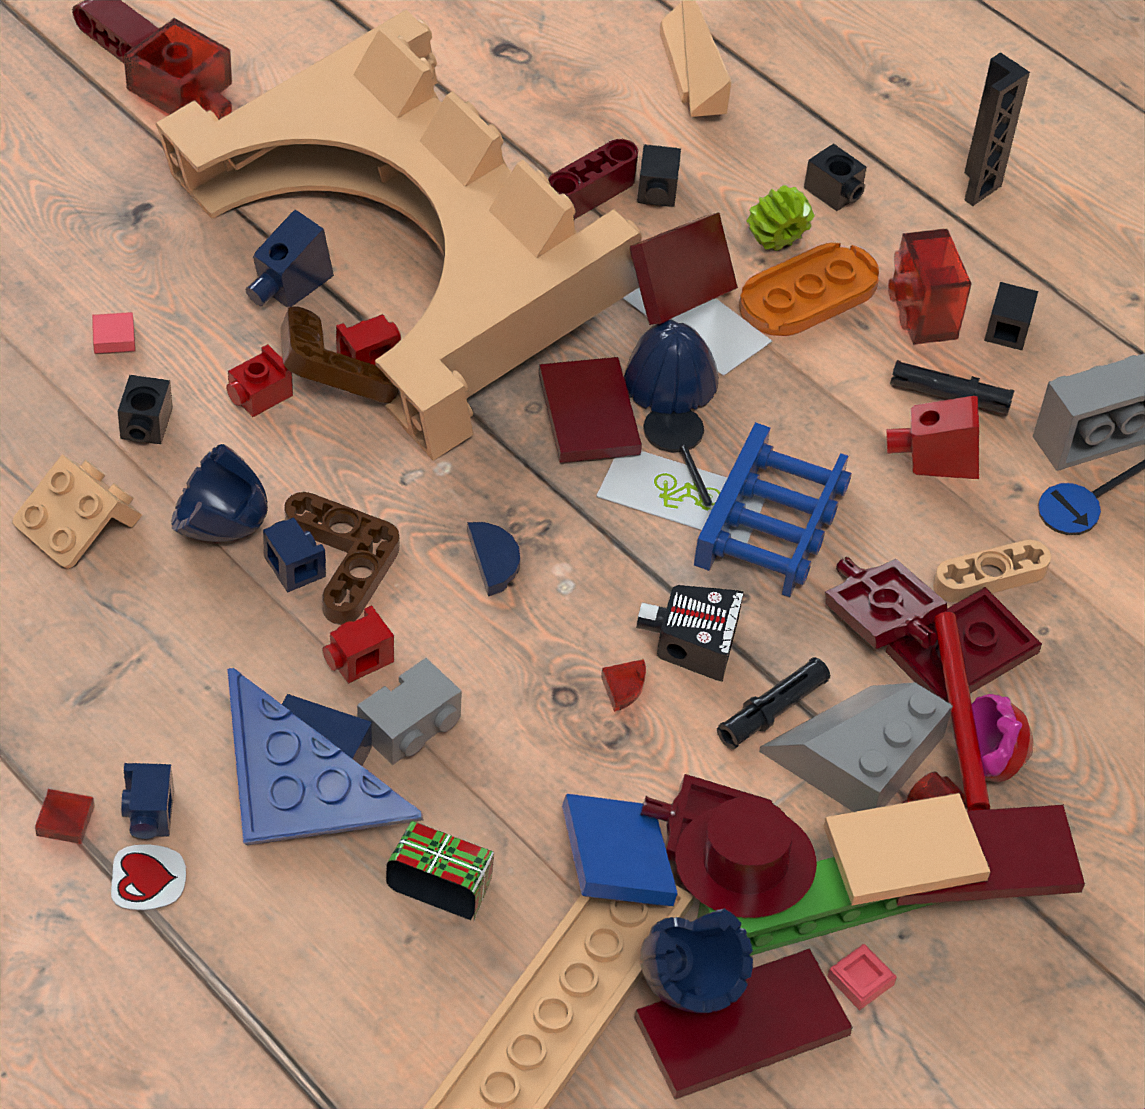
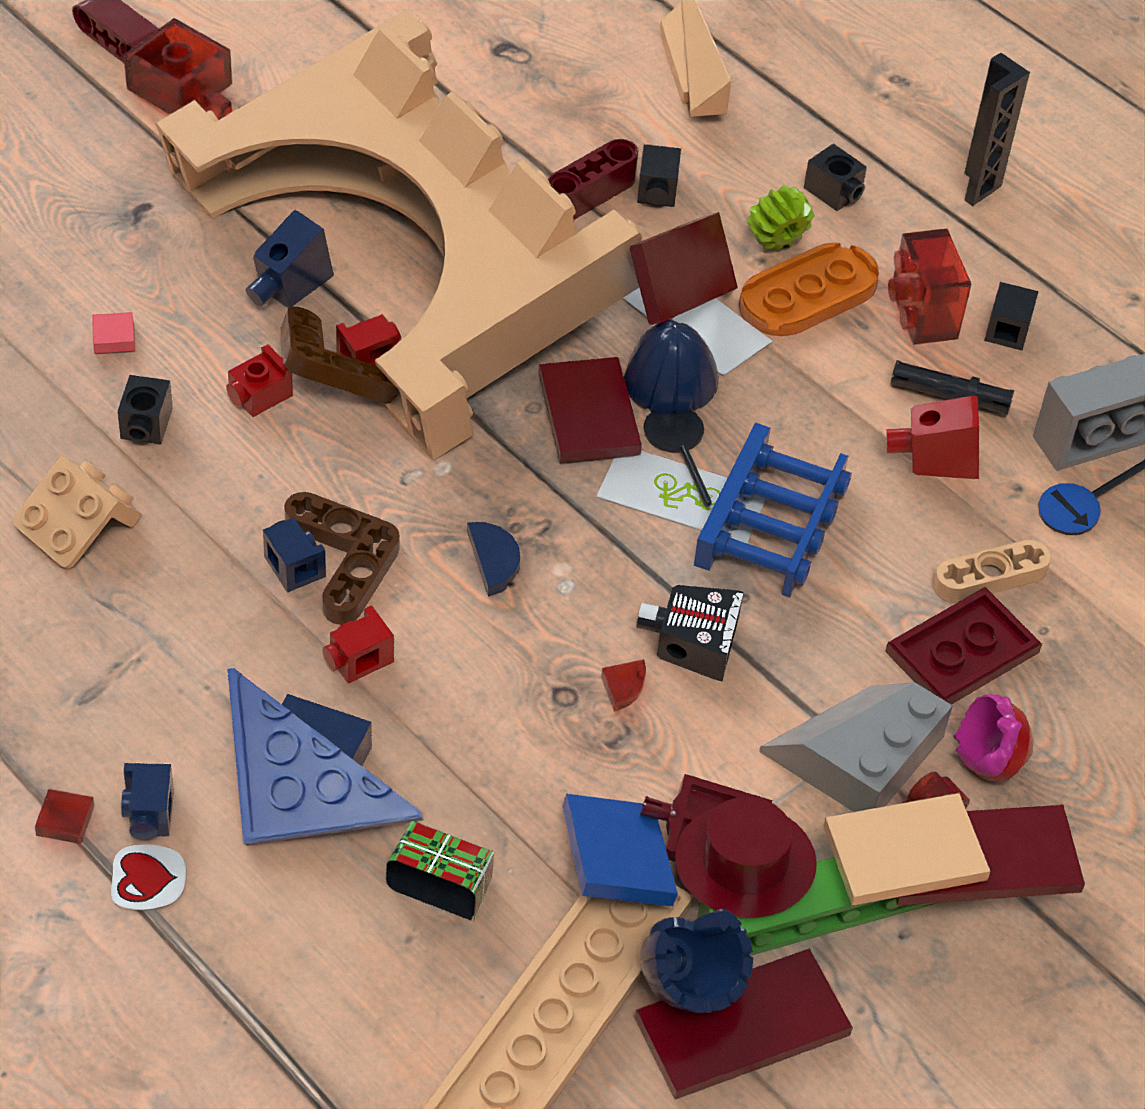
dark blue hair [171,444,268,542] -> none
light grey brick [357,658,462,765] -> none
black pin [717,657,831,749] -> none
dark red plate [825,557,947,650] -> none
coral tile [827,944,897,1010] -> none
red piece [934,612,990,811] -> none

